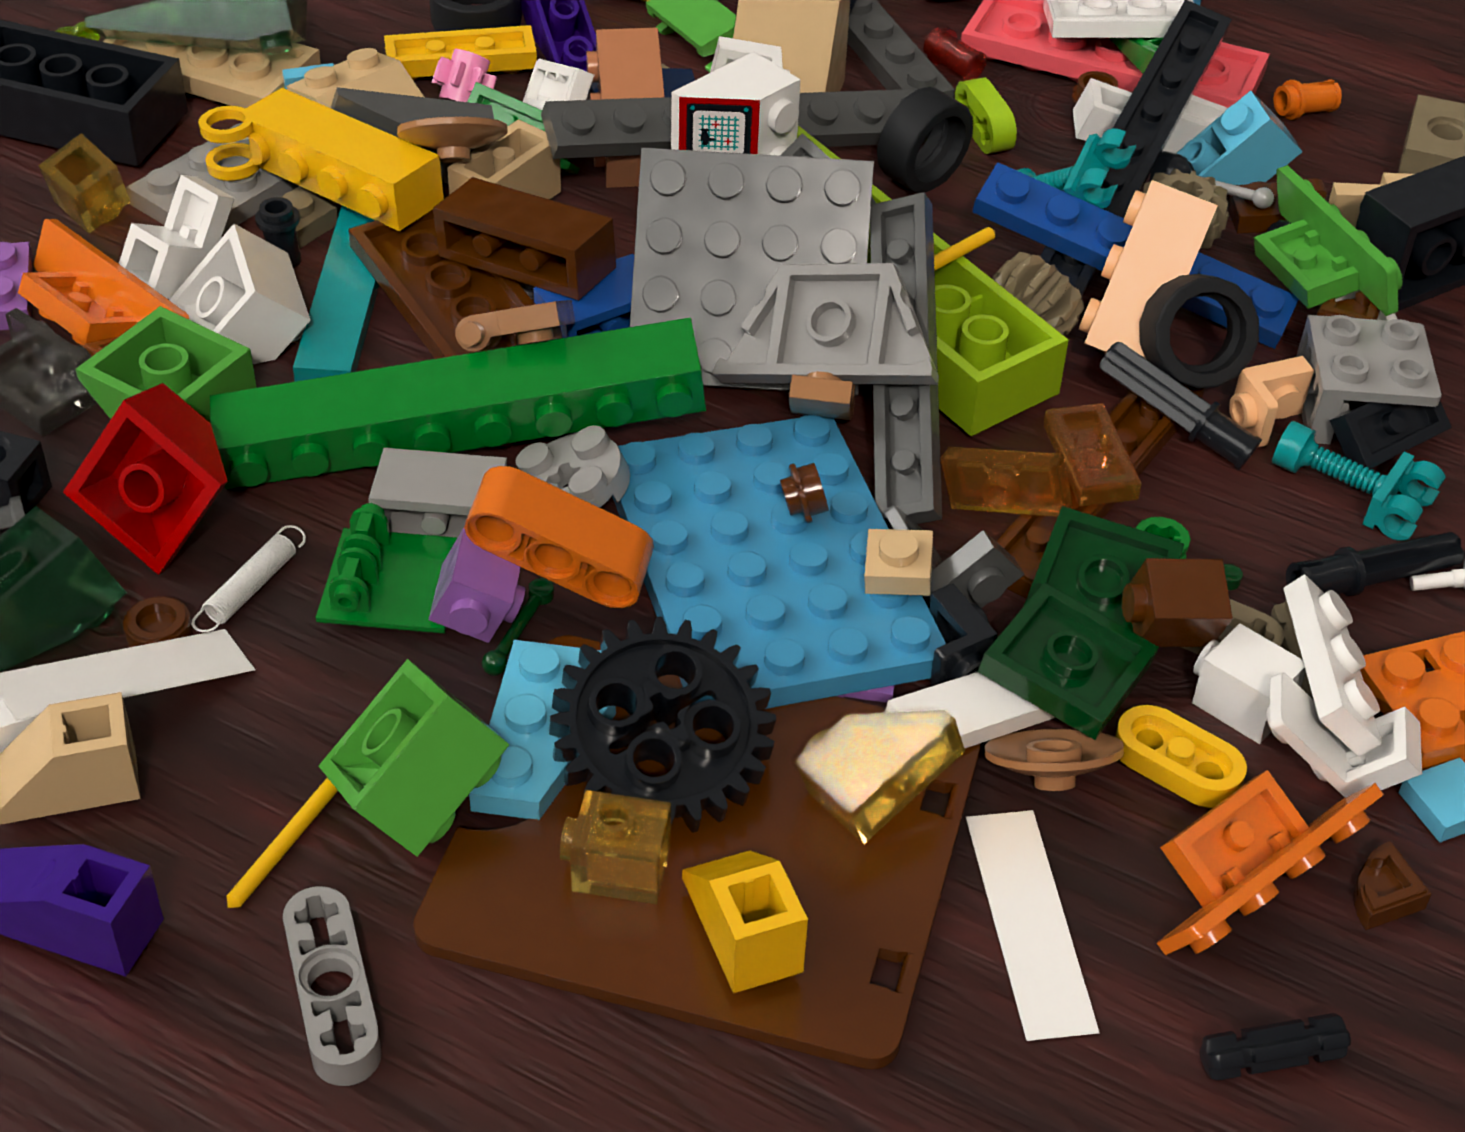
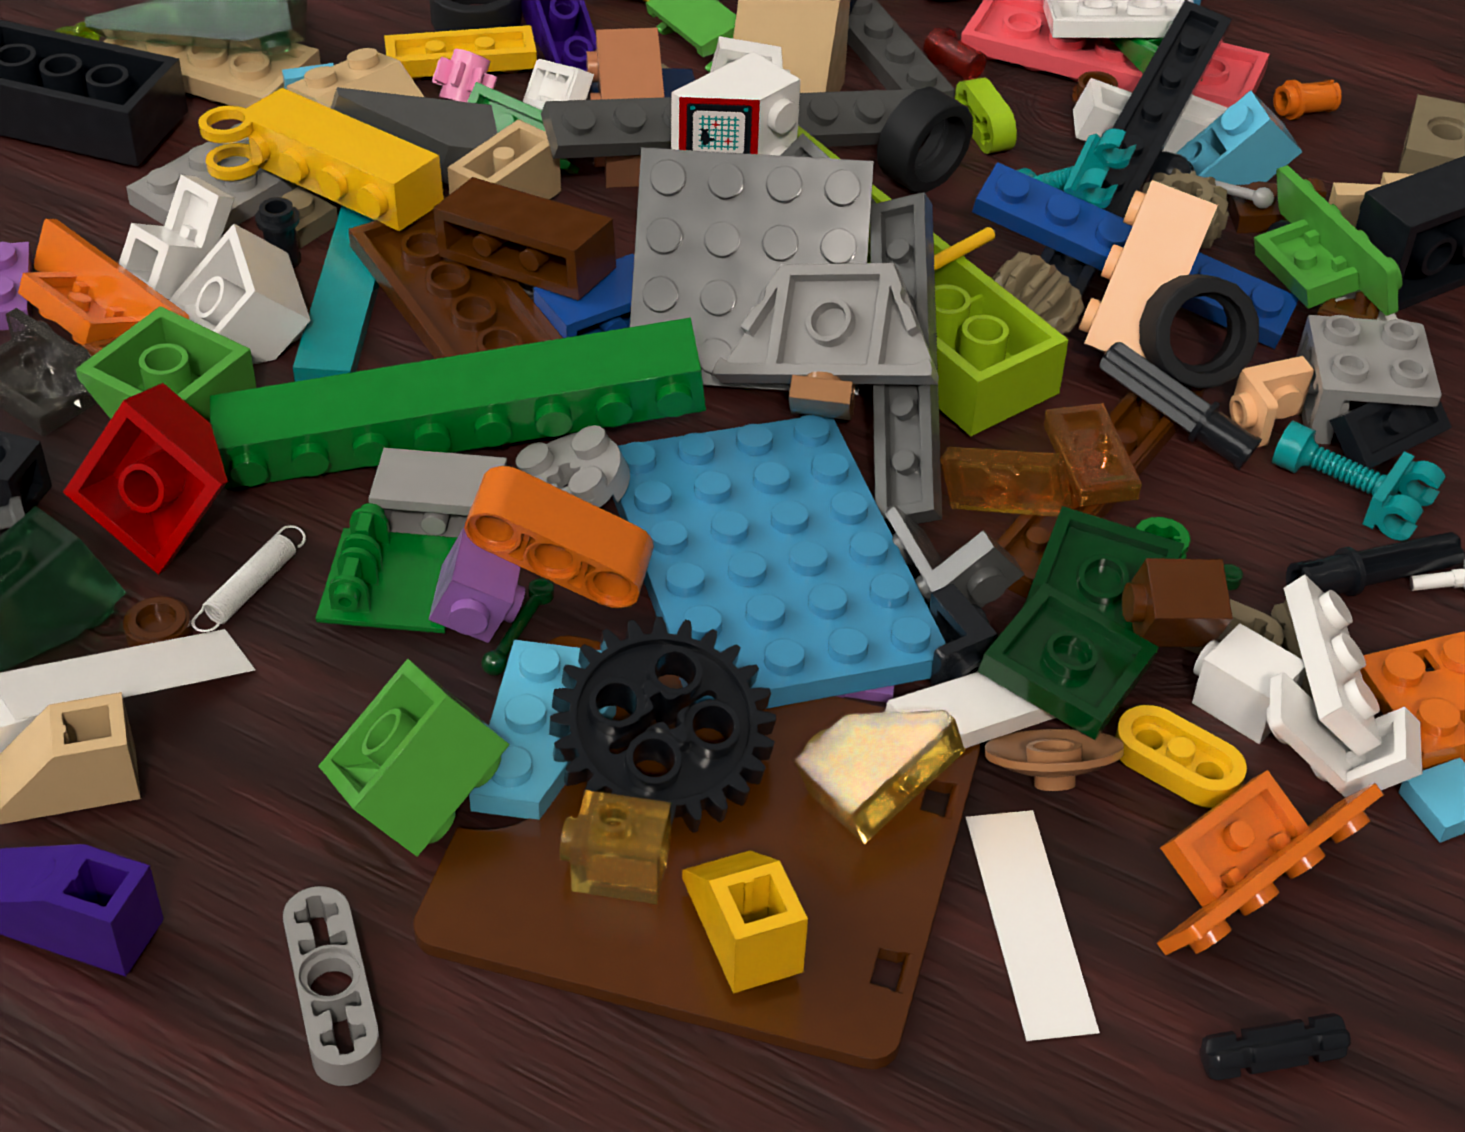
clear yellow brick [38,133,131,234] -> none
yellow axle [226,778,338,908] -> none
medium nougat dish [397,117,508,163] -> none
medium nougat plate [455,300,576,352] -> none
reddish brown plate [780,463,829,523] -> none
tan plate [864,529,933,596] -> none
reddish brown tile [1354,841,1432,930] -> none

